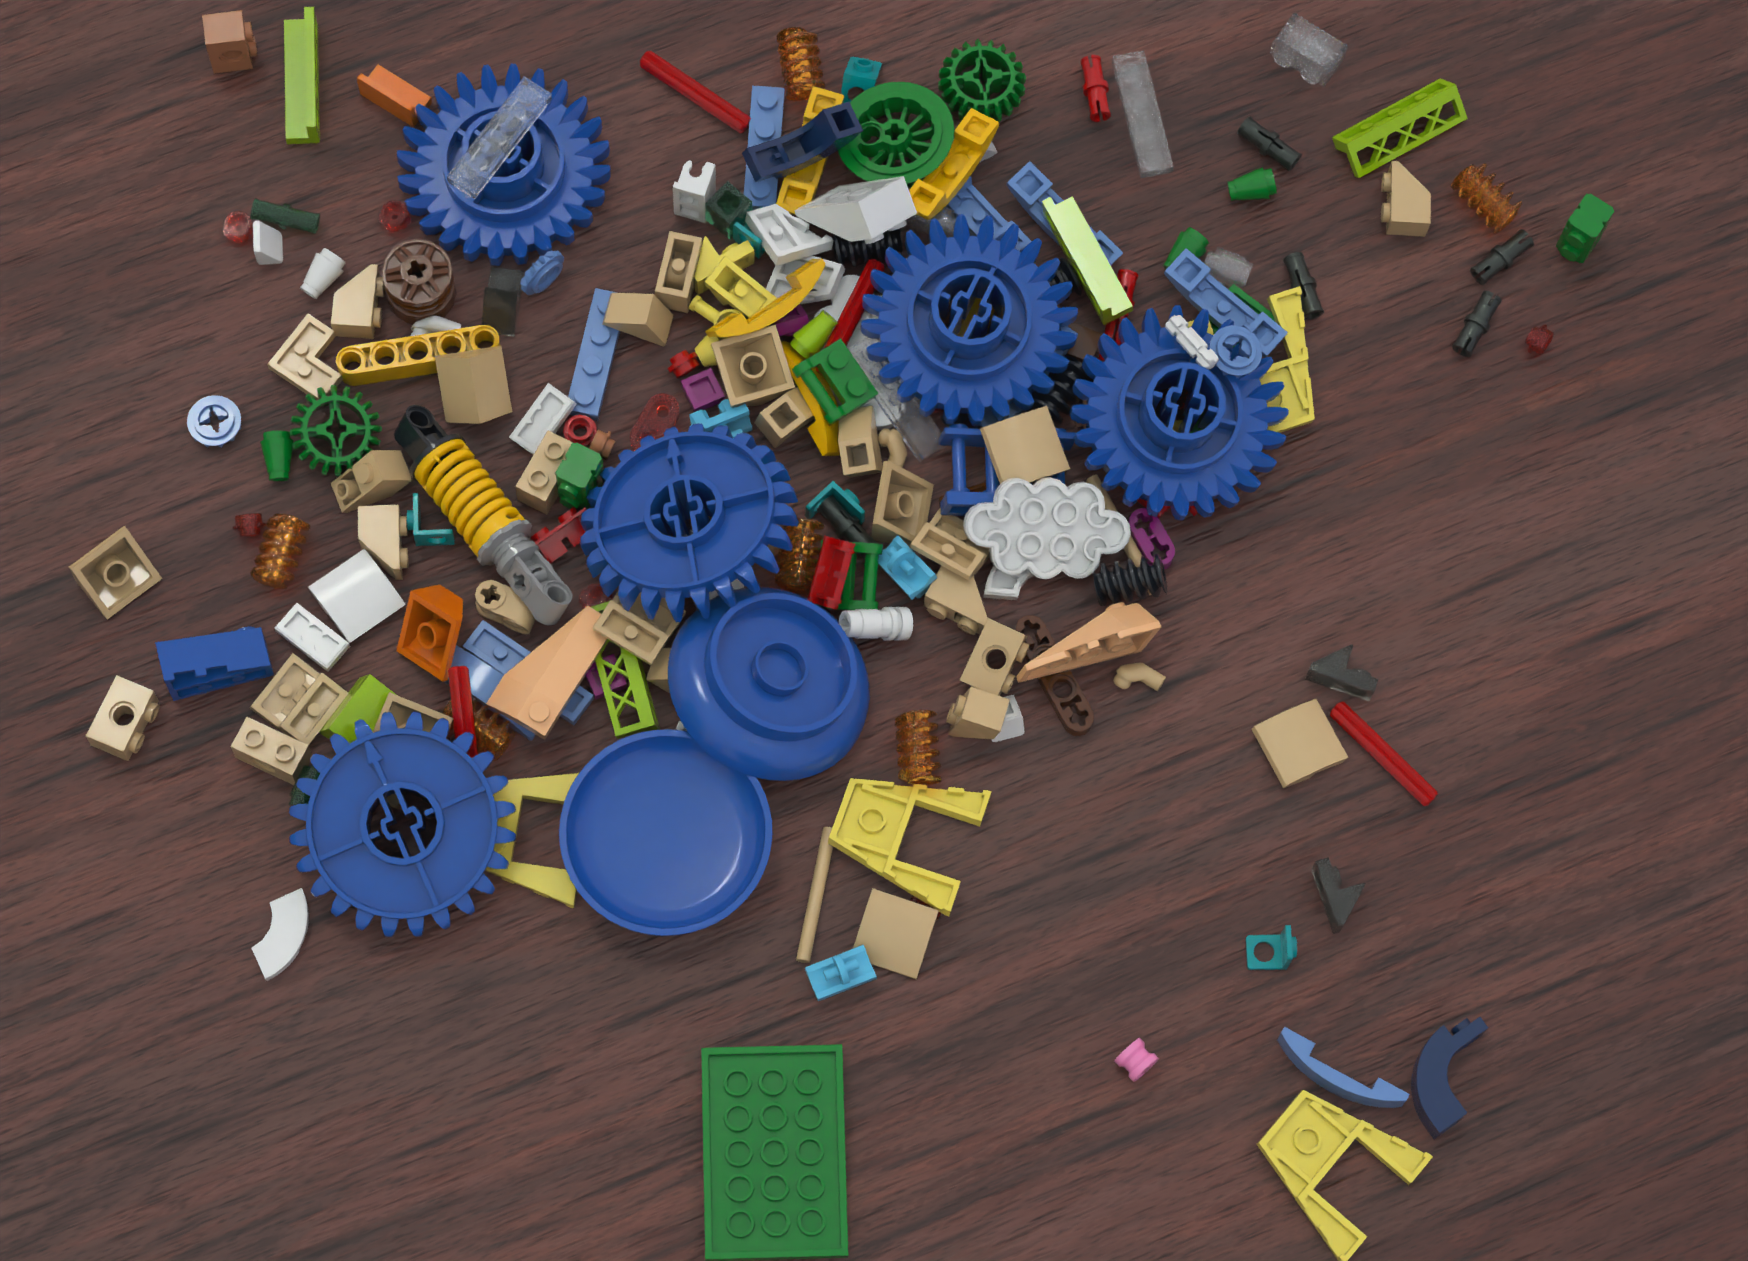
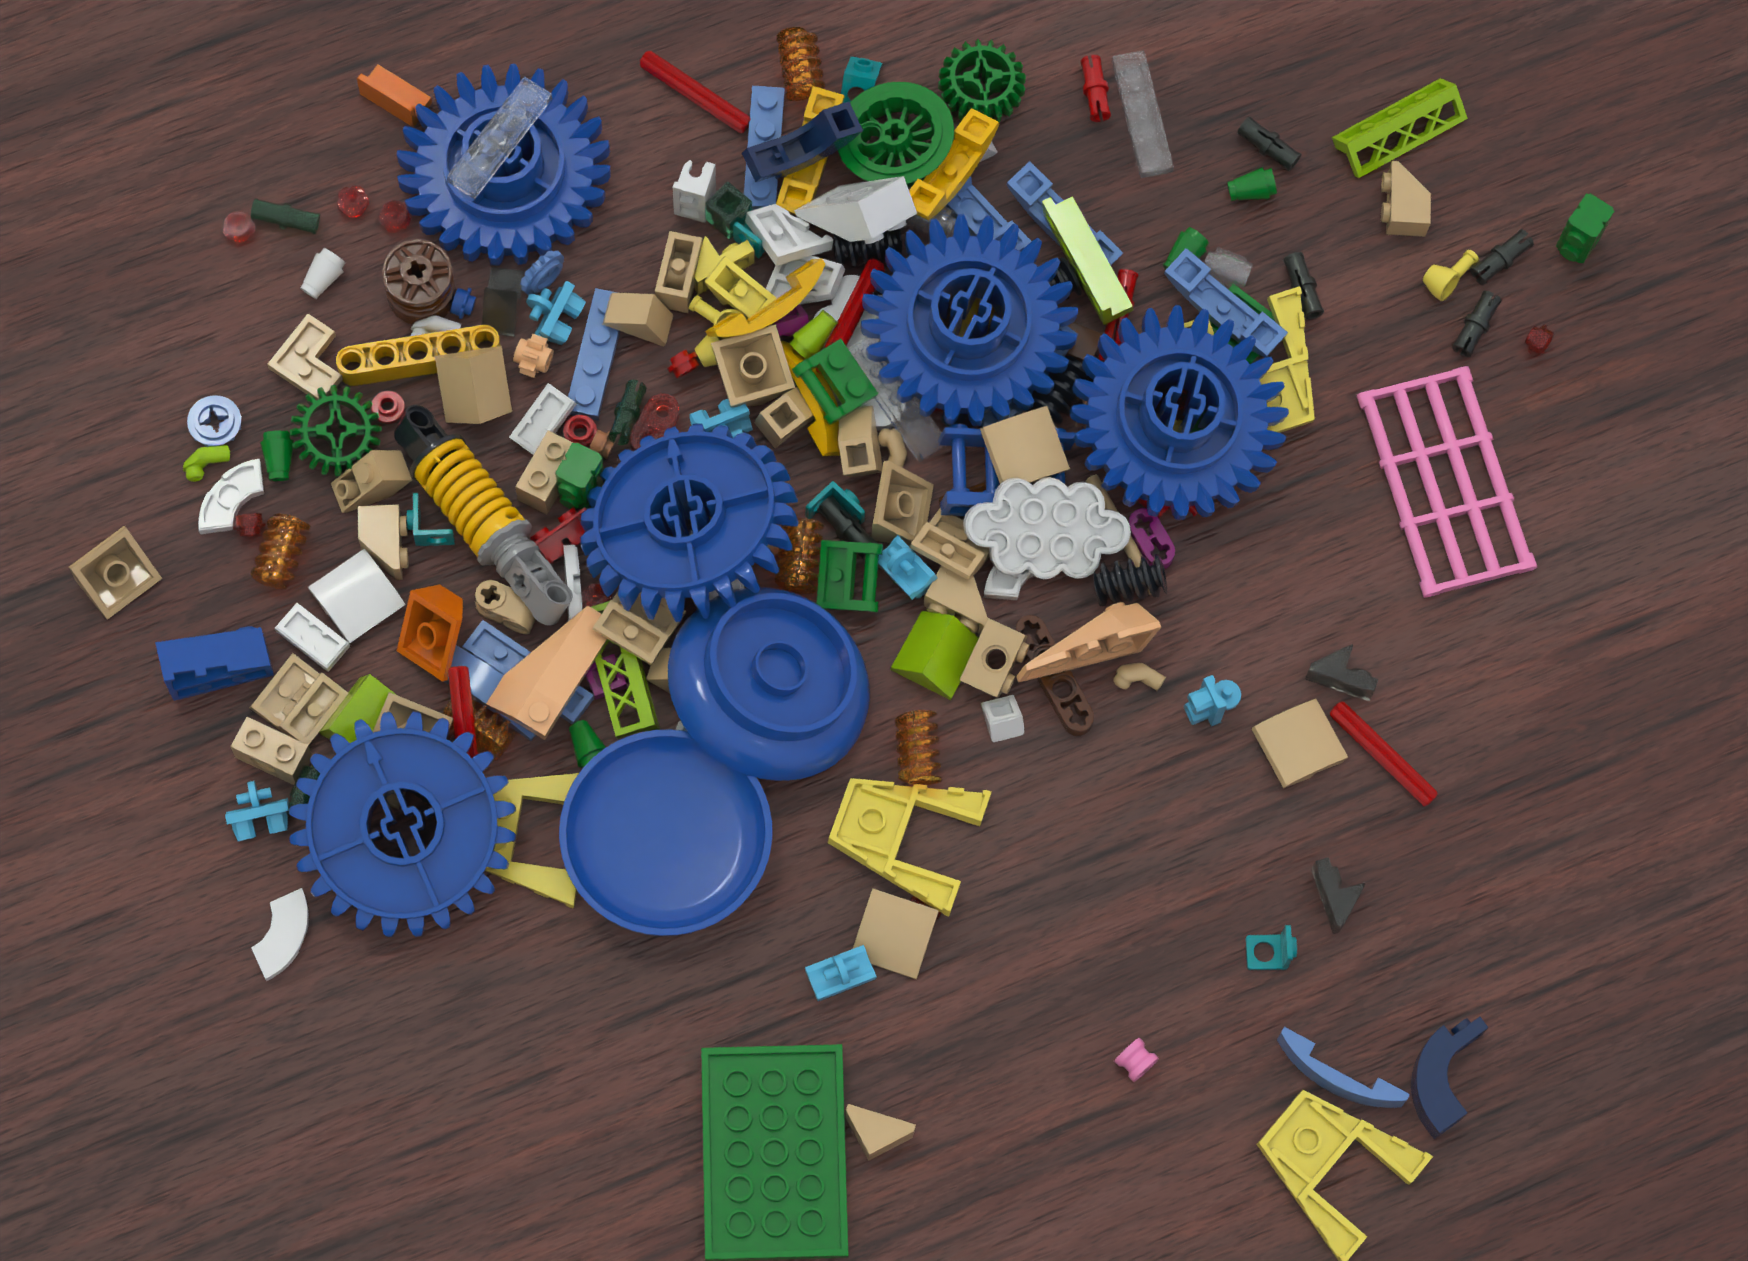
tan brick [86,675,160,761] -> none
nougat brick [202,10,257,74] -> none
white slope [253,221,283,265] -> none
lime fence [284,7,320,144] -> none
tan slope [331,264,385,339] -> none
magenta plate [681,368,725,412] -> none
tan bar [796,827,833,963] -> none
red hinge [807,536,855,609] -> none
white axle [839,607,913,641] -> none
tan slope [946,687,1010,739] -> none
white axle [1165,315,1219,370] -> none
medium blue gear [1209,325,1262,378] -> none
clear brick [1270,13,1348,87] -> none
clear orange piece [1450,163,1523,234] -> none
none -> lime arm [183,445,230,482]
none -> white tile [198,459,264,534]
none -> medium azure hips [225,781,290,841]
none -> clear red plate [337,185,369,217]
none -> plate [371,391,405,424]
none -> blue plate [450,288,476,319]
none -> light nougat gear [513,334,554,378]
none -> medium azure hips [526,281,586,345]
none -> white tile [563,545,582,621]
none -> green cone [569,720,606,768]
none -> clear green pin [608,380,647,445]
none -> tan slope [845,1104,916,1161]
none -> lime slope [890,611,979,700]
none -> medium azure hips [1184,675,1241,726]
none -> bright pink door [1357,366,1537,598]
none -> light yellow bar [1423,250,1479,301]

